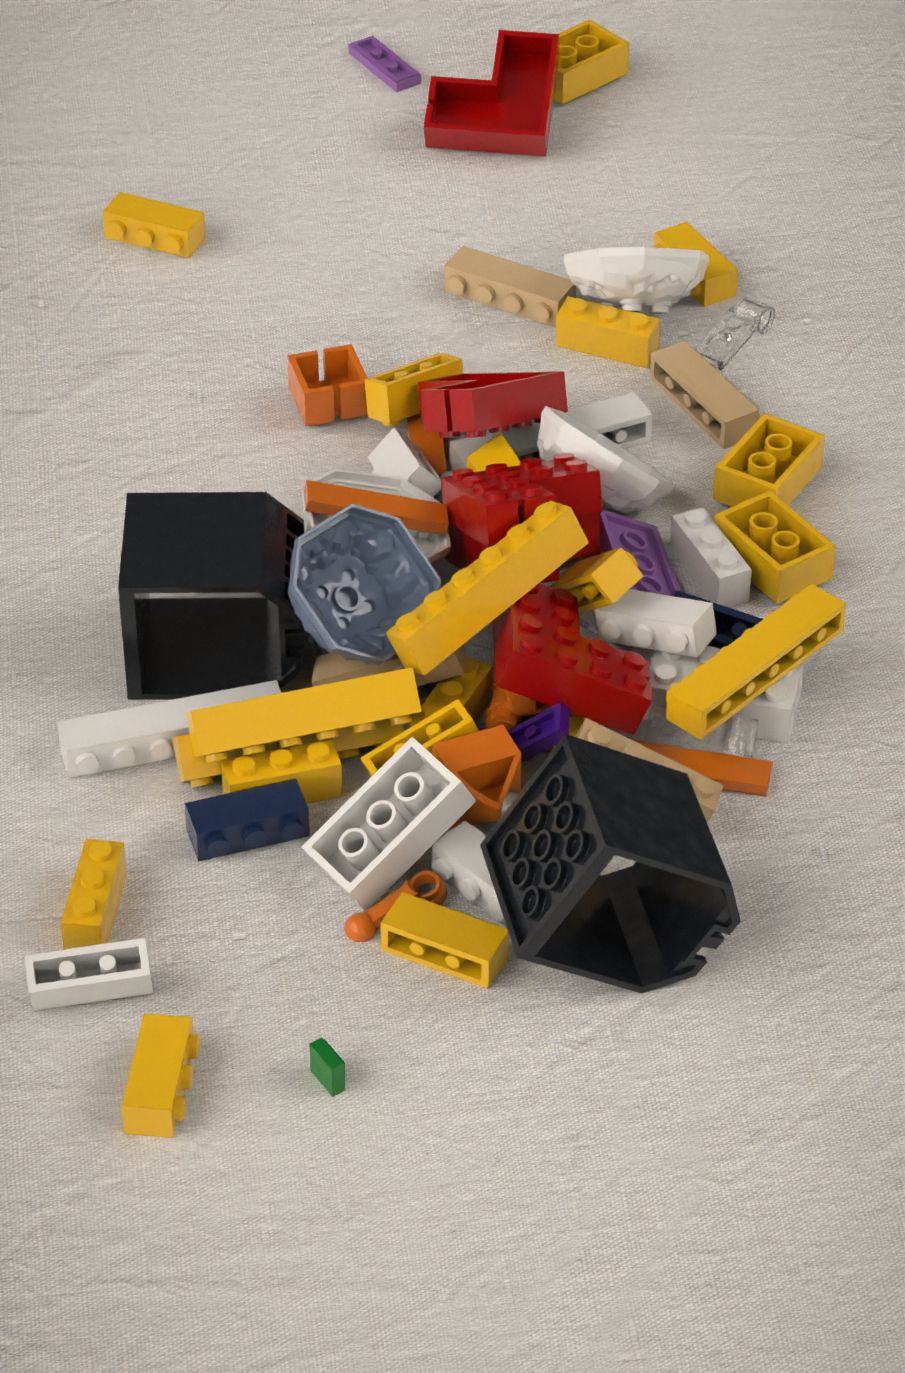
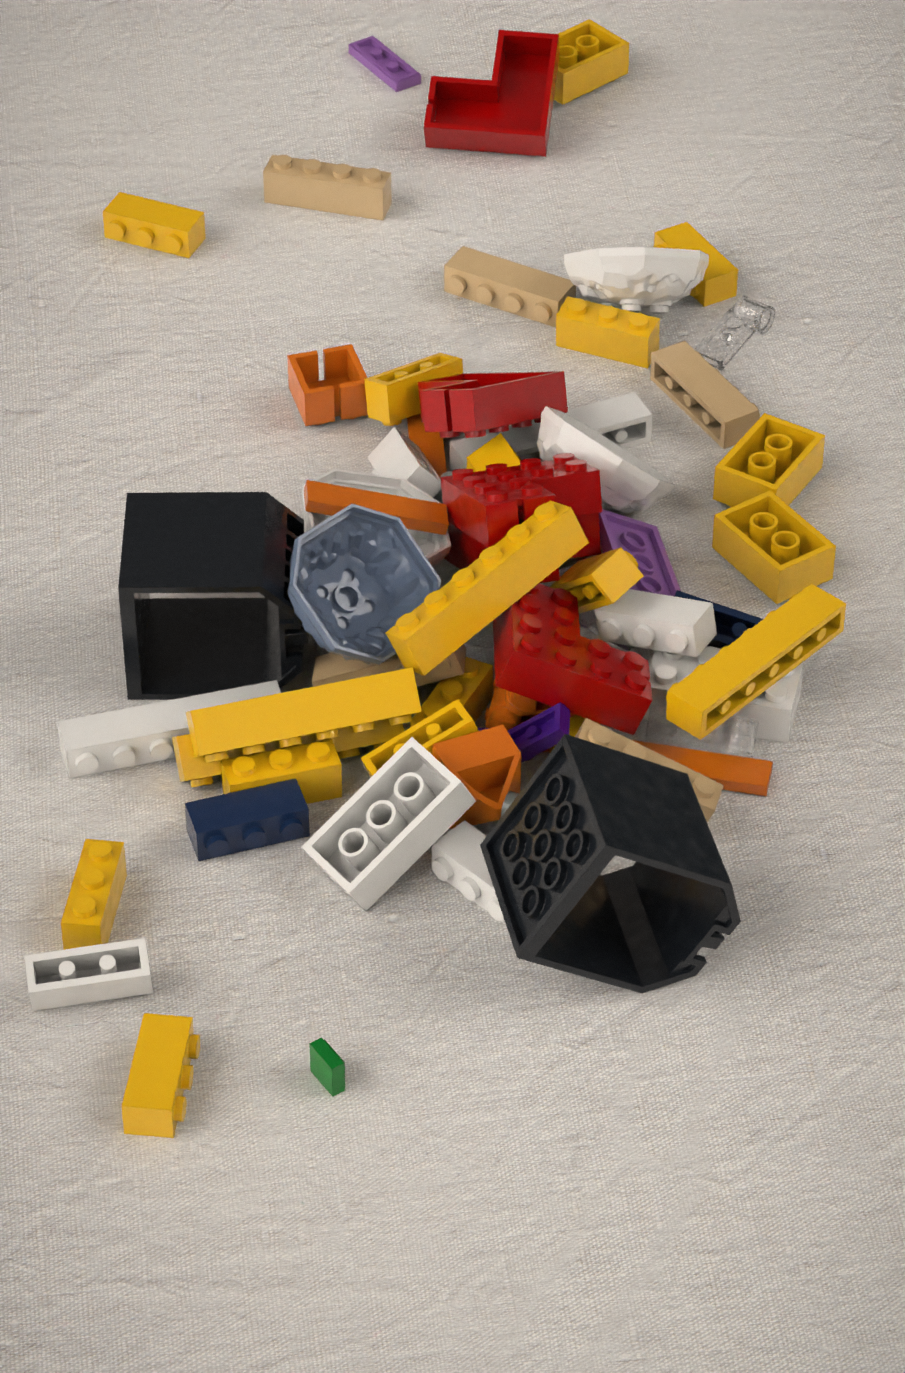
orange piece [345,871,447,942] -> none
yellow brick [381,892,510,989] -> none
white brick [670,507,752,608] -> none
none -> tan brick [263,155,392,220]

